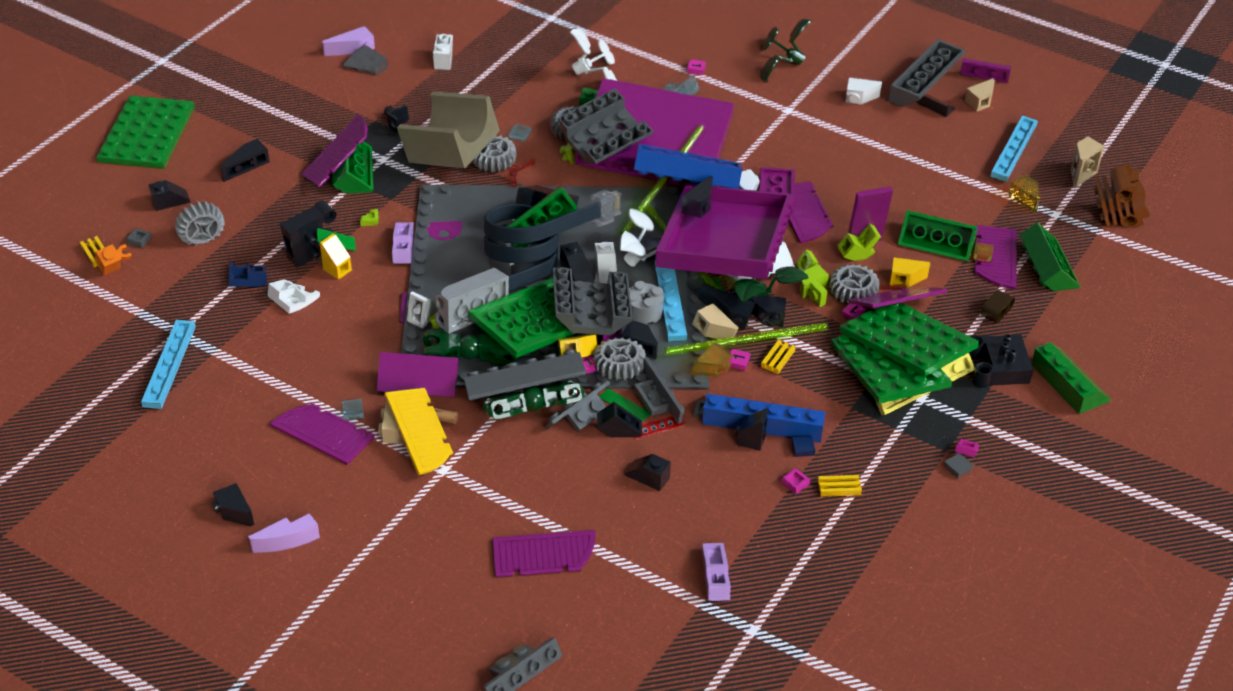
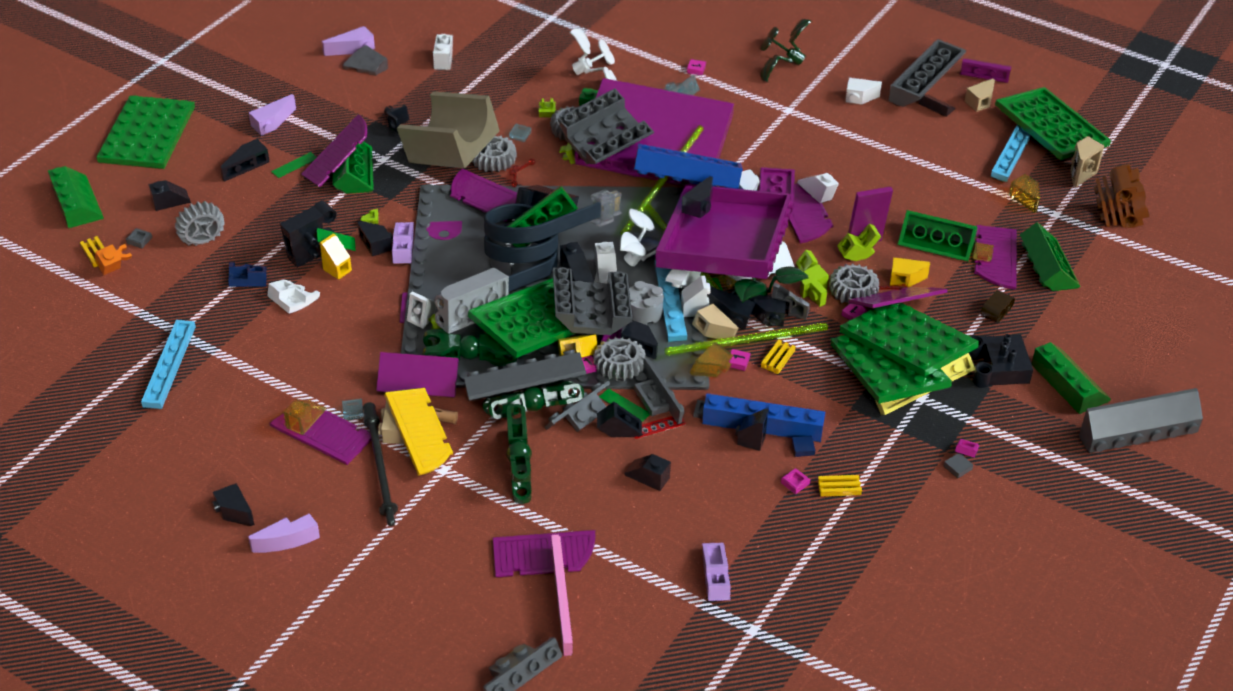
none -> green slope [48,166,104,228]
none -> lavender slope [249,94,296,136]
none -> green sticker [271,152,317,178]
none -> clear yellow slope [284,399,326,435]
none -> black slope [357,221,393,257]
none -> pearl dark grey bar [363,402,398,527]
none -> magenta piece [450,169,517,222]
none -> dark green piece [506,404,532,504]
none -> lime tile [539,98,556,117]
none -> bright pink tile [551,534,572,656]
none -> white slope [666,269,701,288]
none -> white slope [681,276,710,317]
none -> flat silver slope [772,283,810,320]
none -> white slope [797,173,839,203]
none -> green plate [995,87,1112,160]
none -> slope [1079,388,1203,453]

